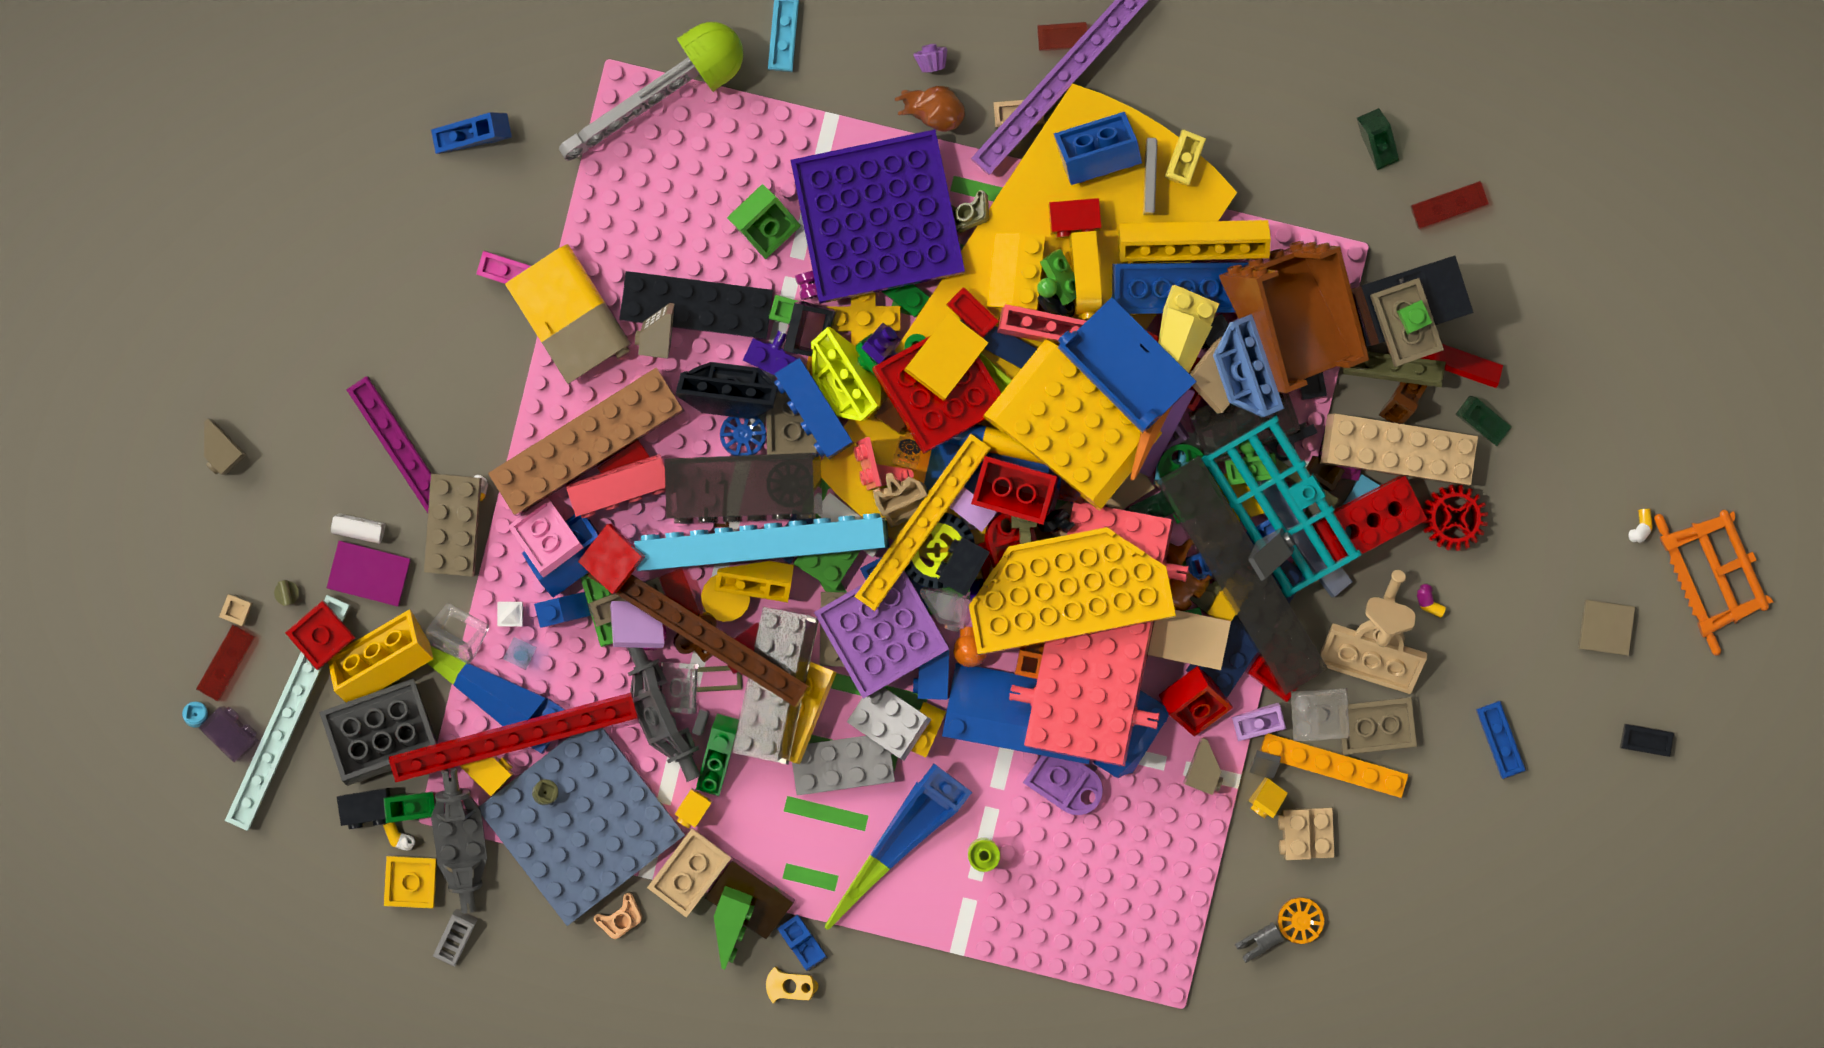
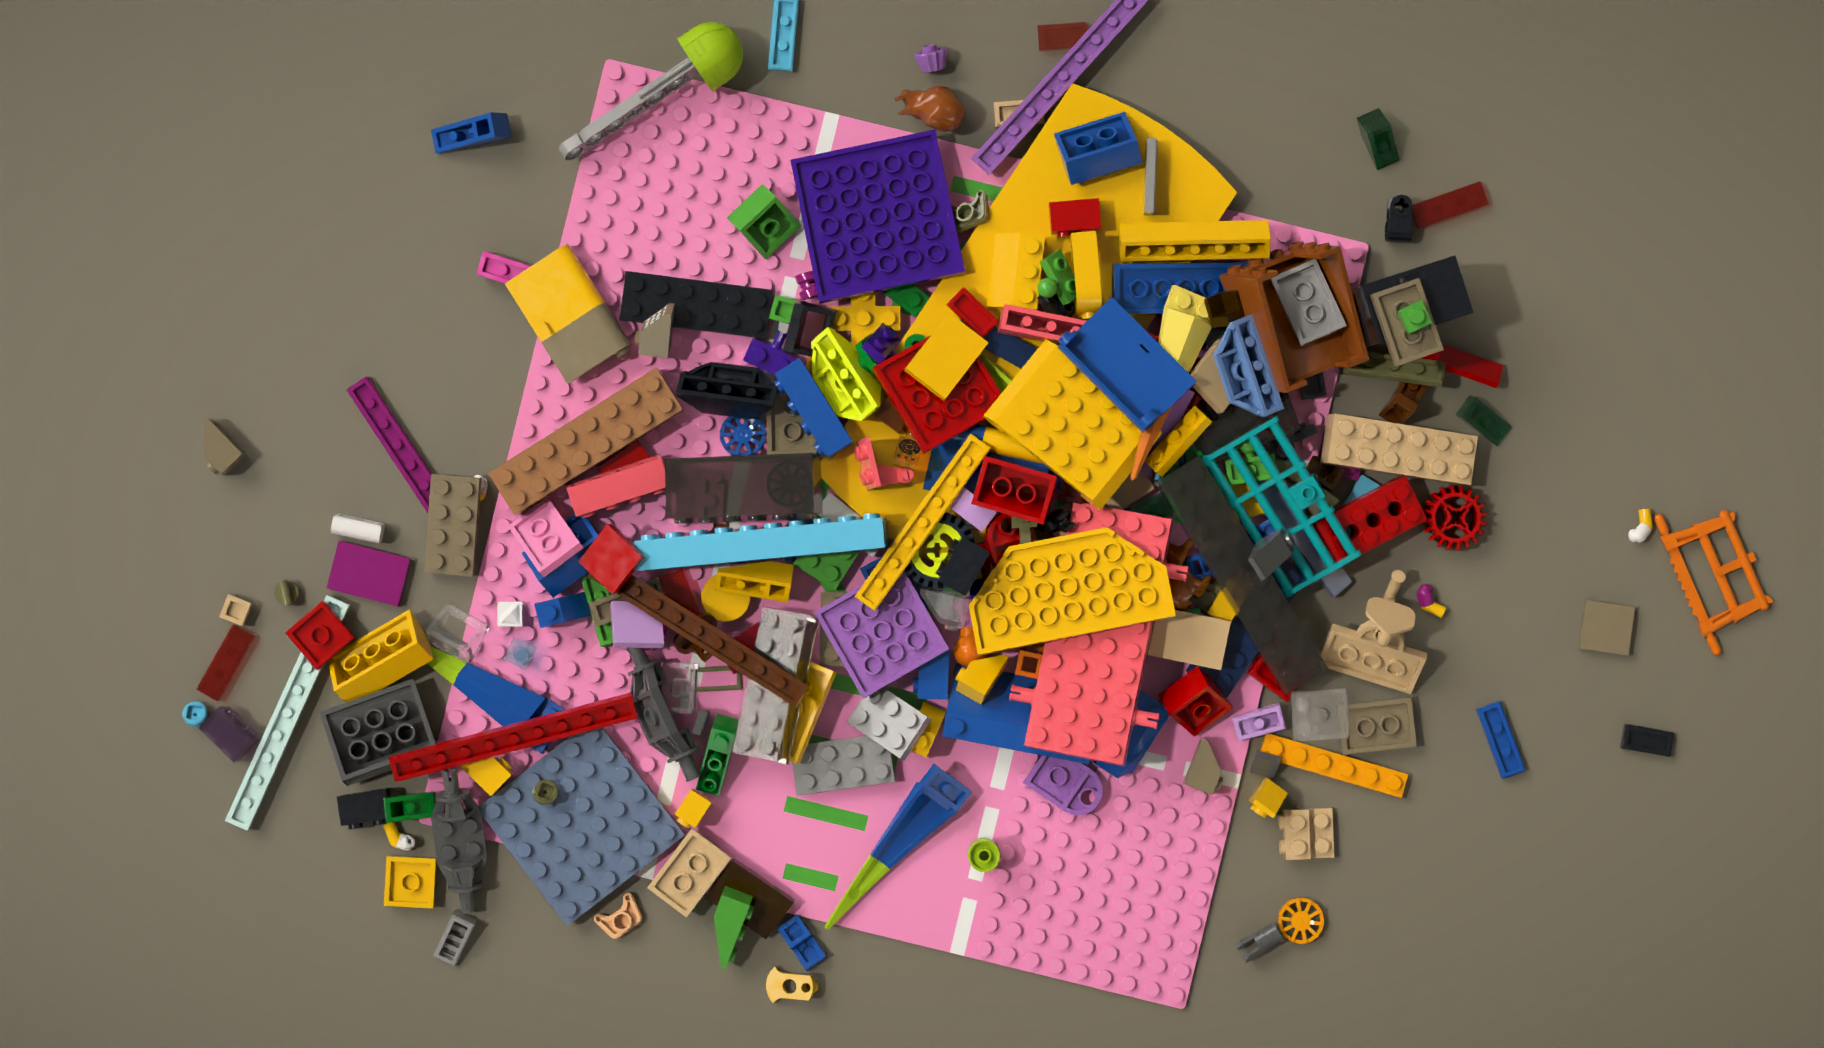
tan plate [873,473,929,528] -> none
light yellow brick [1165,130,1206,185] -> none
none -> yellow slope [955,655,1009,705]
none -> yellow plate [1145,405,1212,477]
none -> dark brown panel [1204,290,1245,328]
none -> light grey plate [1270,259,1347,347]
none -> black piece [1385,195,1413,243]

